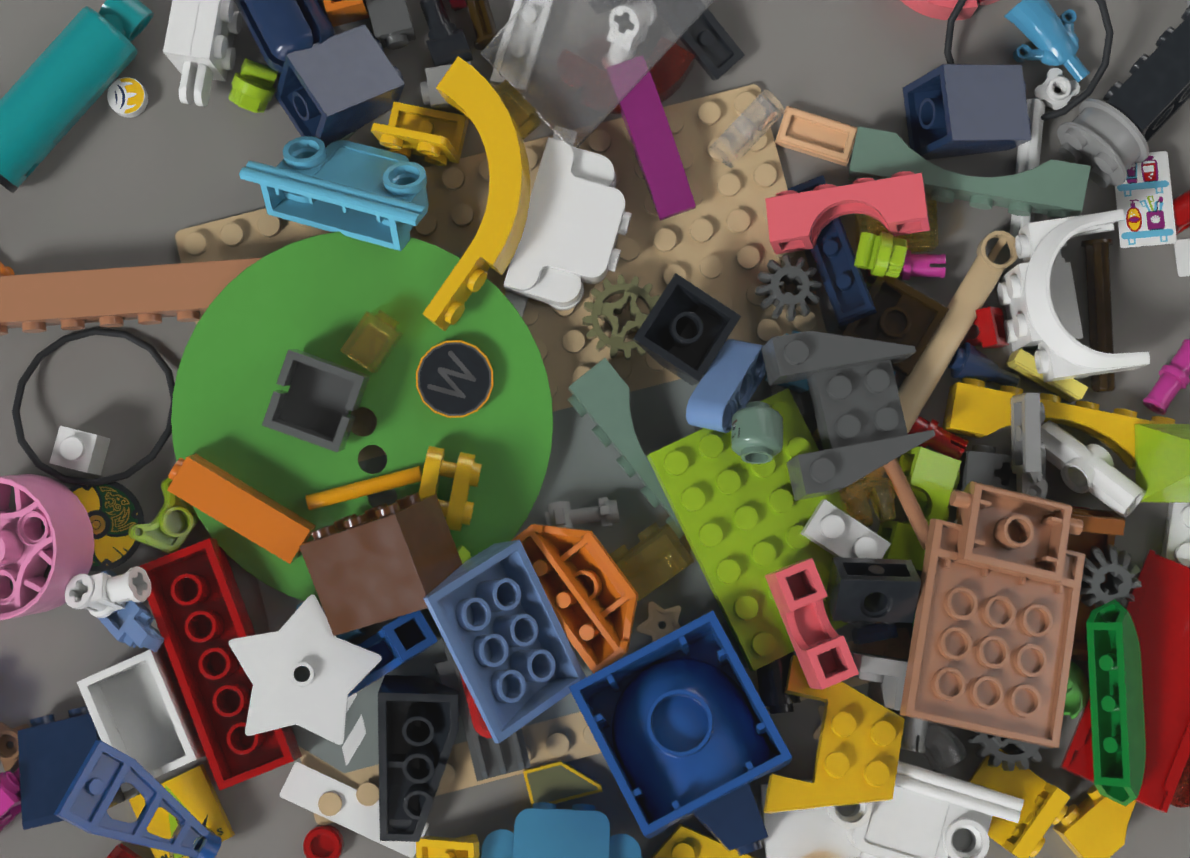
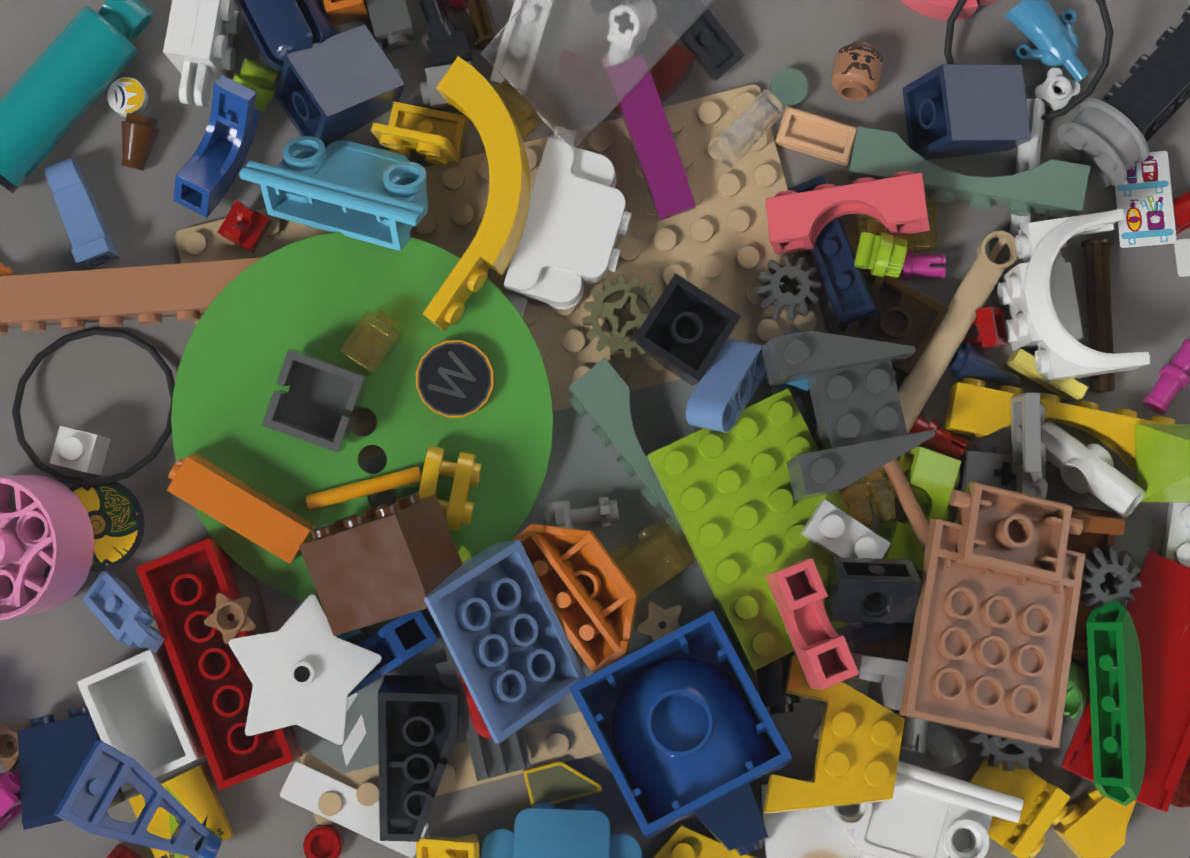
white connector [65,566,152,618] -> none
lime piece [128,478,199,553] -> none
sand green head [731,401,783,464] -> none
none -> medium blue leg [44,157,120,270]
none -> reddish brown cone [121,112,160,171]
none -> blue arch [173,75,260,218]
none -> medium nougat plate [204,593,256,644]
none -> red tile [217,200,272,254]
none -> sand green tile [770,68,809,108]
none -> nougat head [831,41,883,101]

